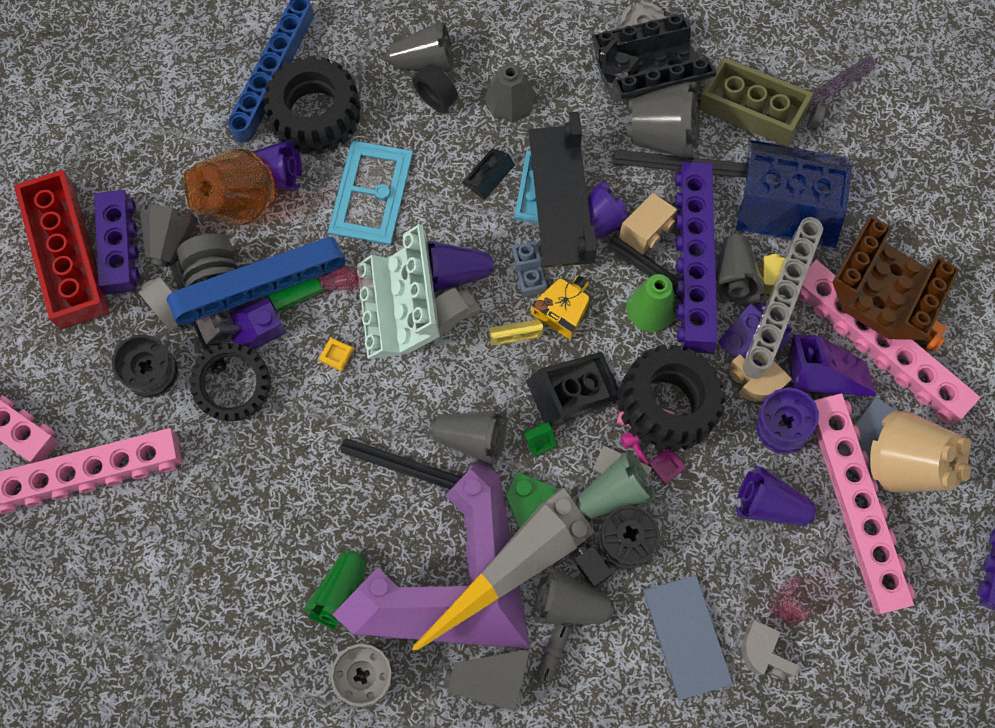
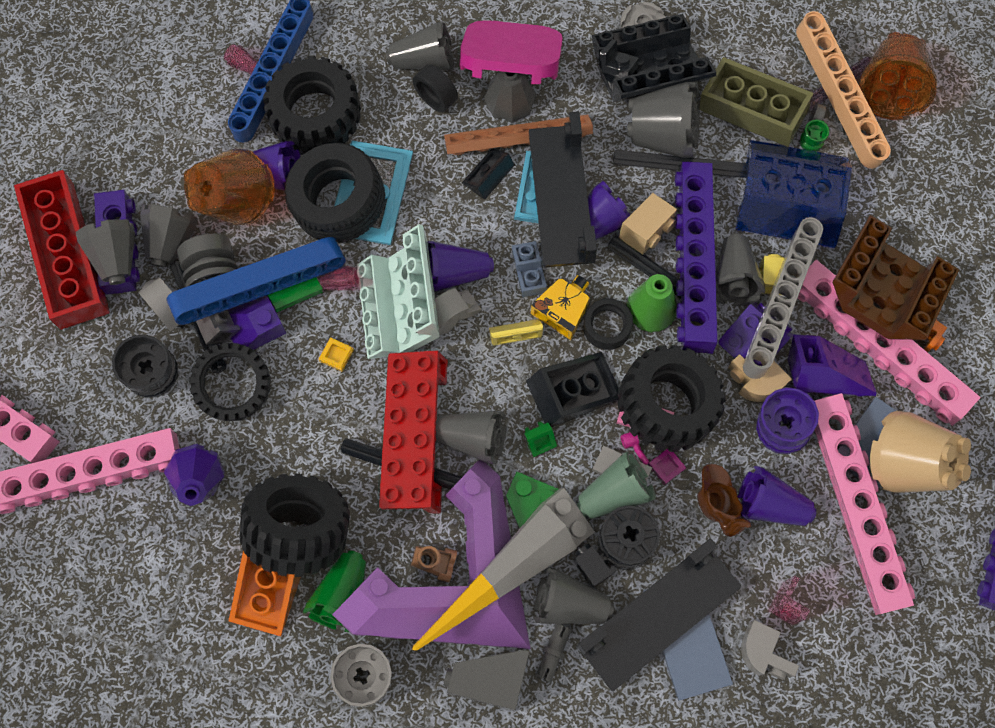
none -> dark grey cone [76,219,135,285]
none -> dark purple cone [164,444,225,506]
none -> clear pink cone [224,44,258,75]
none -> orange slope [229,551,301,636]
none -> black tyre [239,473,350,577]
none -> black tyre [284,143,385,243]
none -> red bracket [379,351,448,514]
none -> medium nougat plate [411,546,457,583]
none -> nougat plate [444,114,593,155]
none -> dark pink tile [460,20,563,84]
none -> black bracket [577,538,741,691]
none -> black tyre [583,298,633,350]
none -> reddish brown hair [697,464,751,537]
none -> light nougat beam [796,11,891,169]
none -> green wheel [799,120,830,152]
none -> clear orange cone [859,32,937,120]

